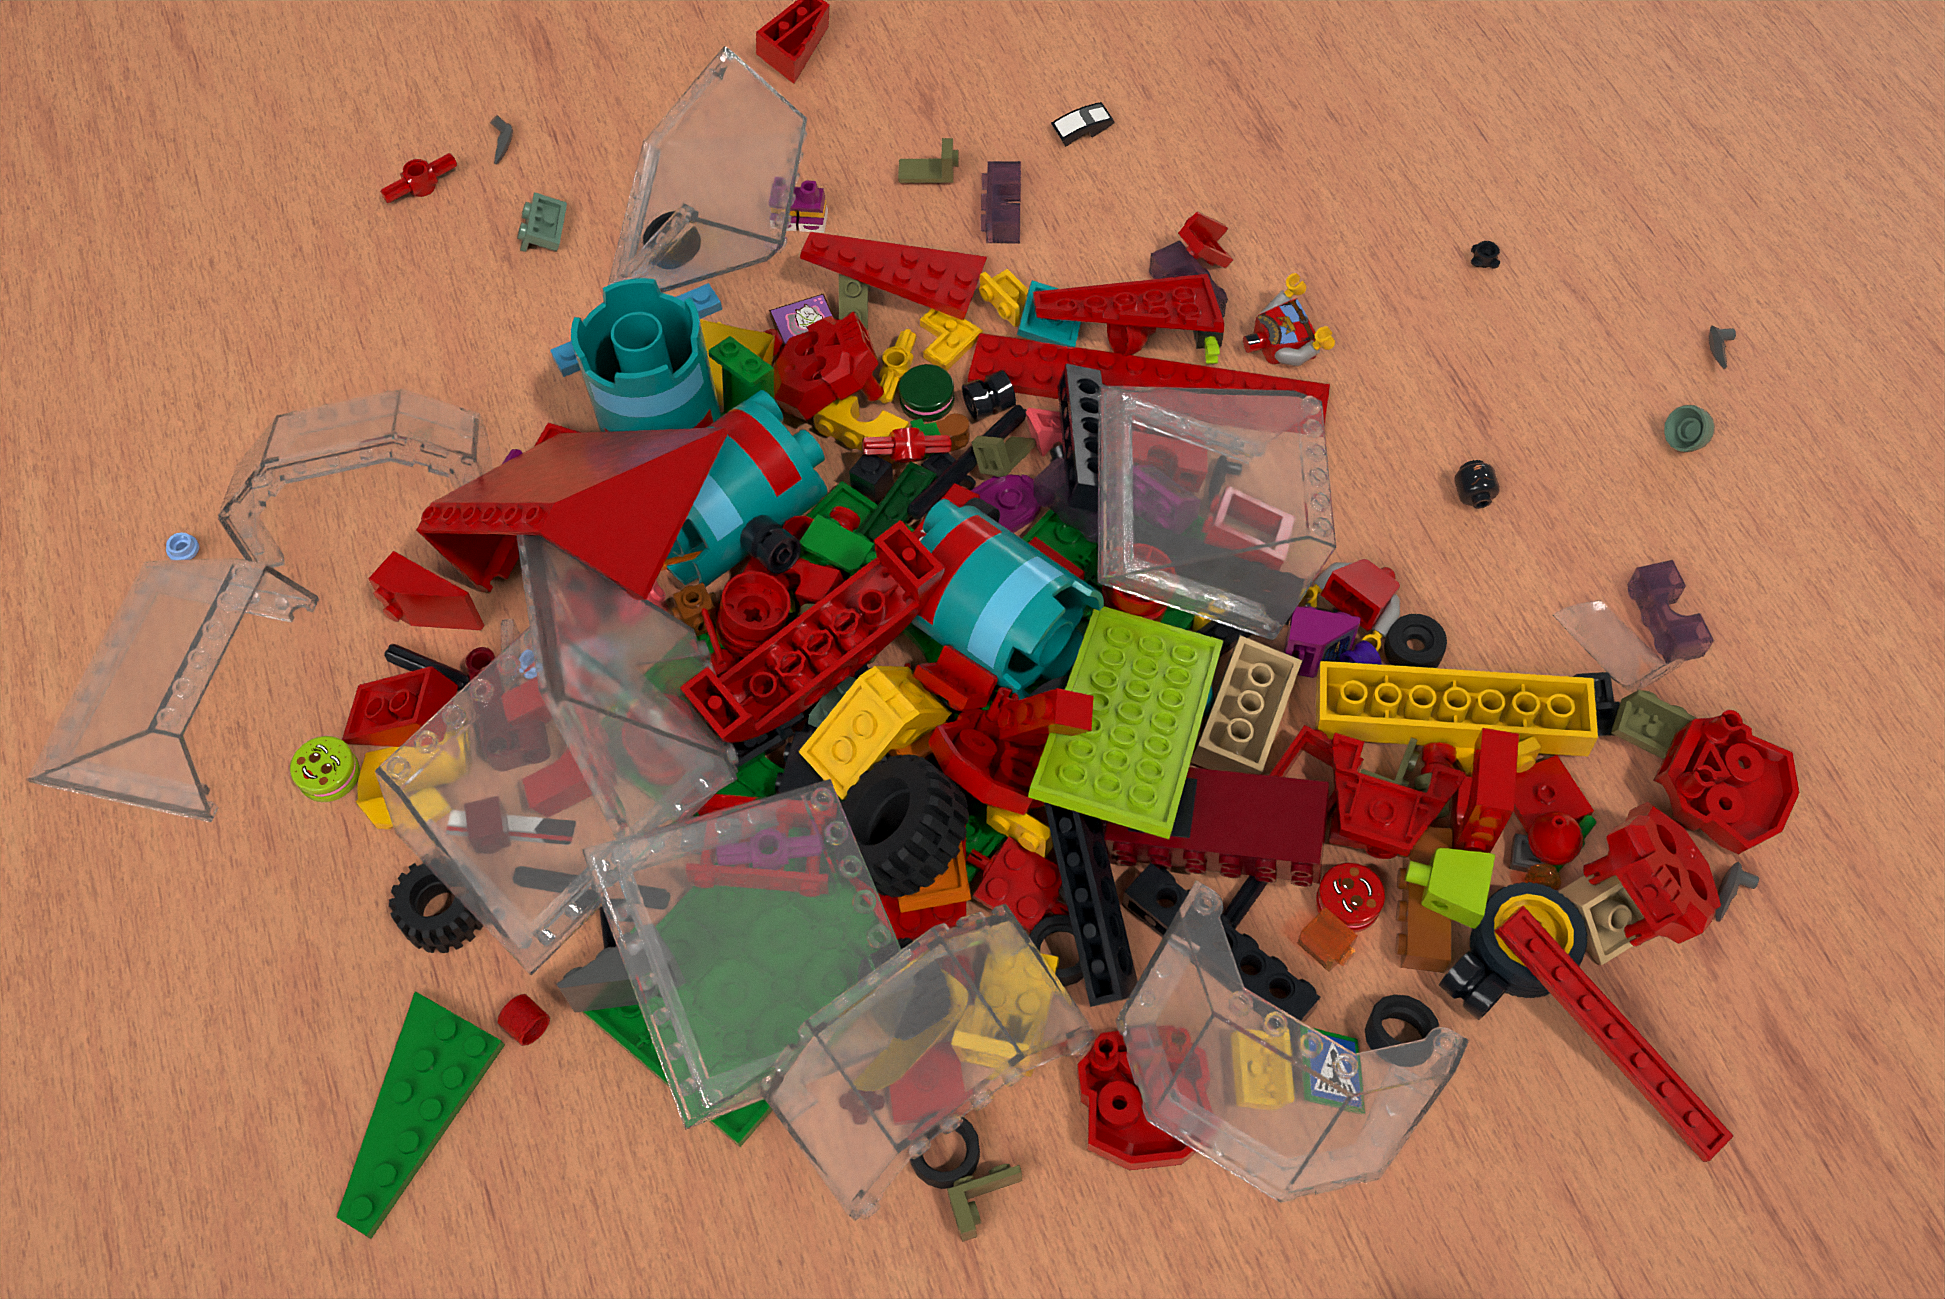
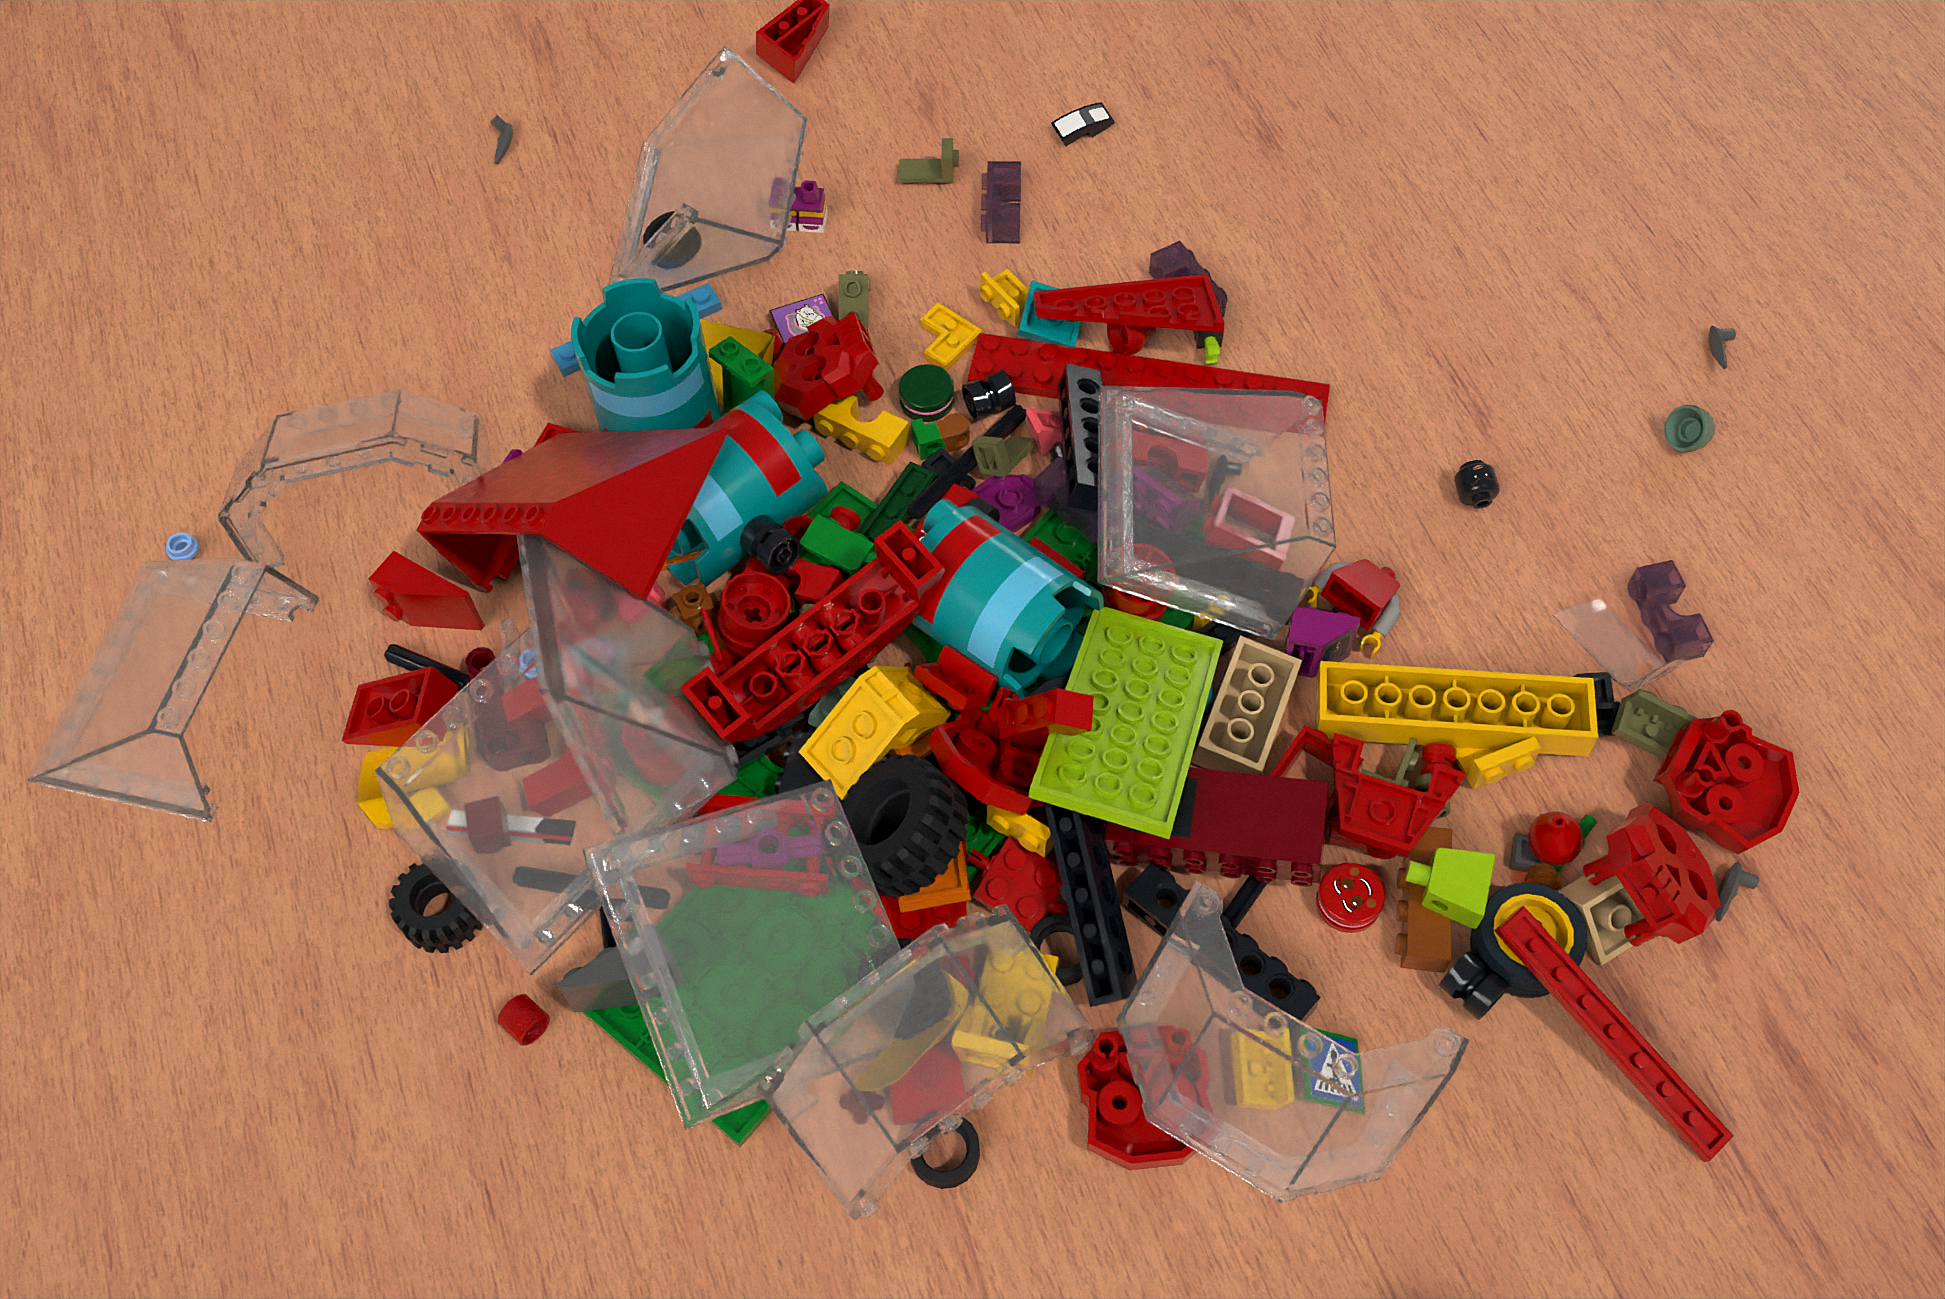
lime head [290,736,360,802] -> none
green wing [336,991,505,1239] -> none
red axle [380,153,457,203] -> none
sand green bracket [517,192,567,252] -> none
red wing [800,232,987,321] -> none
black brick [849,454,894,505] -> none
red axle [862,428,952,463] -> none
yellow axle [878,329,917,404] -> none
olive bracket [947,1164,1022,1242] -> none
red bracket [1178,212,1233,268] -> none
torso [1243,273,1335,366] -> none
clear orange brick [1297,907,1358,972] -> none
dark purple wheel [1340,640,1382,665] -> none
black tyre [1364,994,1440,1068] -> none
black tyre [1384,614,1447,668] -> none
red arch [1449,728,1519,853] -> none
black plate [1471,241,1500,269] -> none
red plate [1514,755,1594,834] -> none

